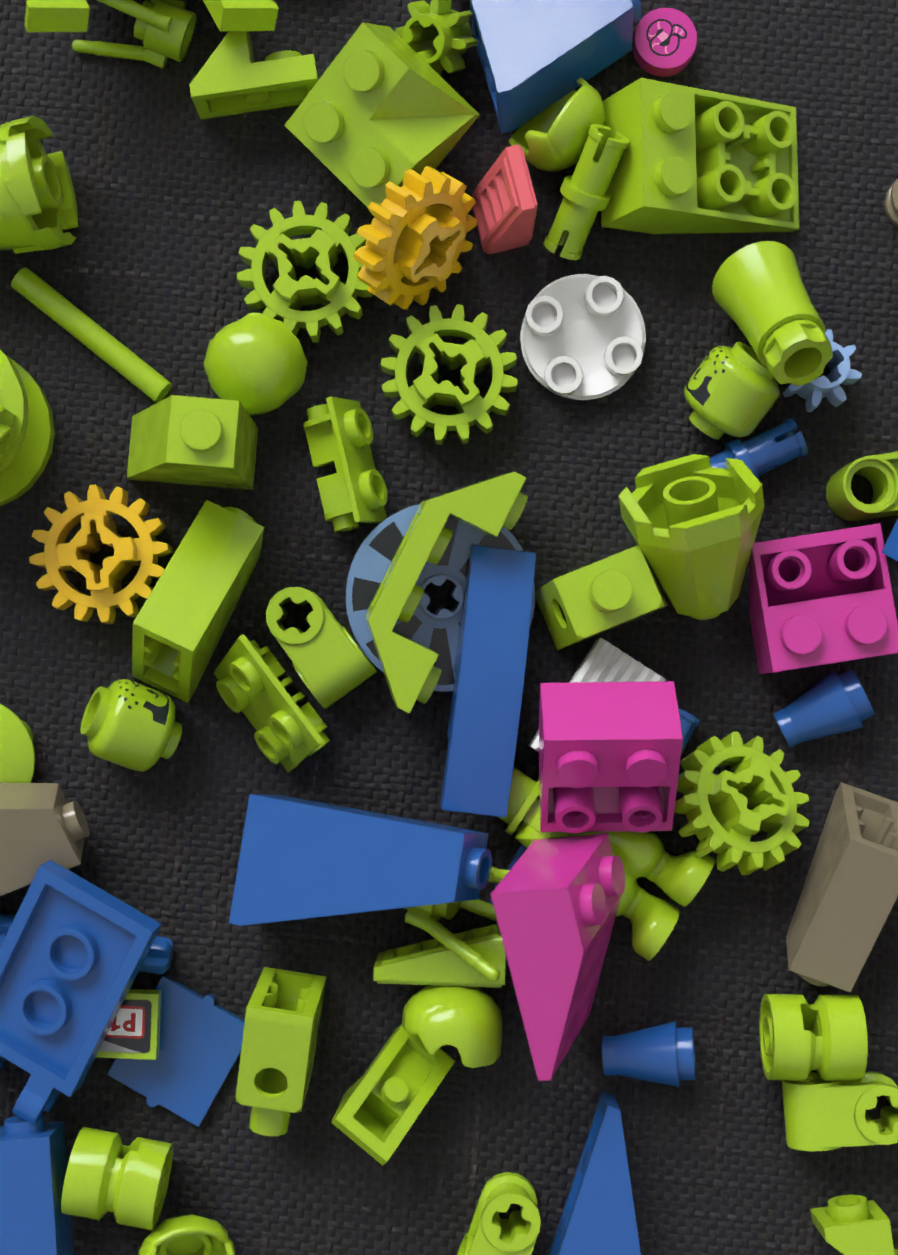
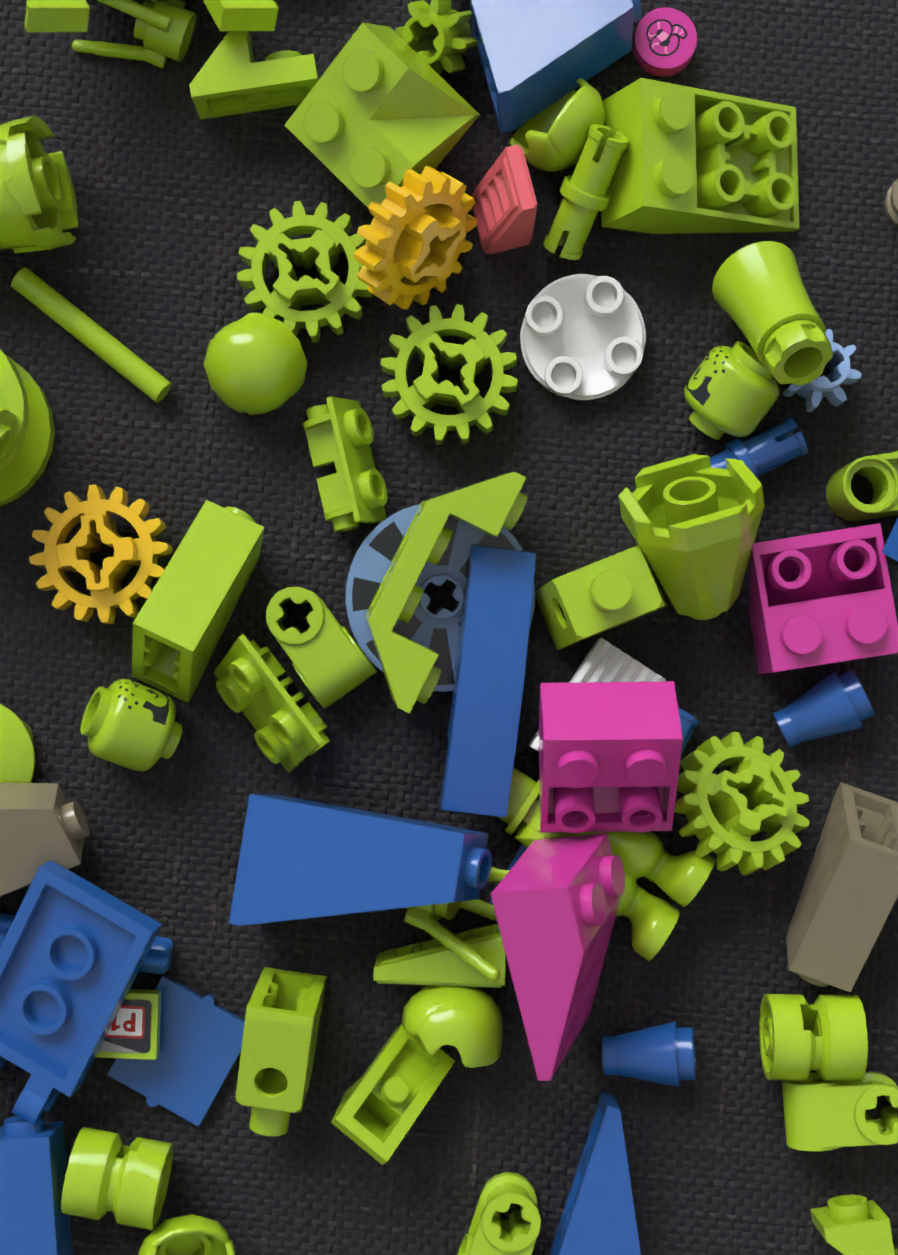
lime slope [127,395,258,490] -> none

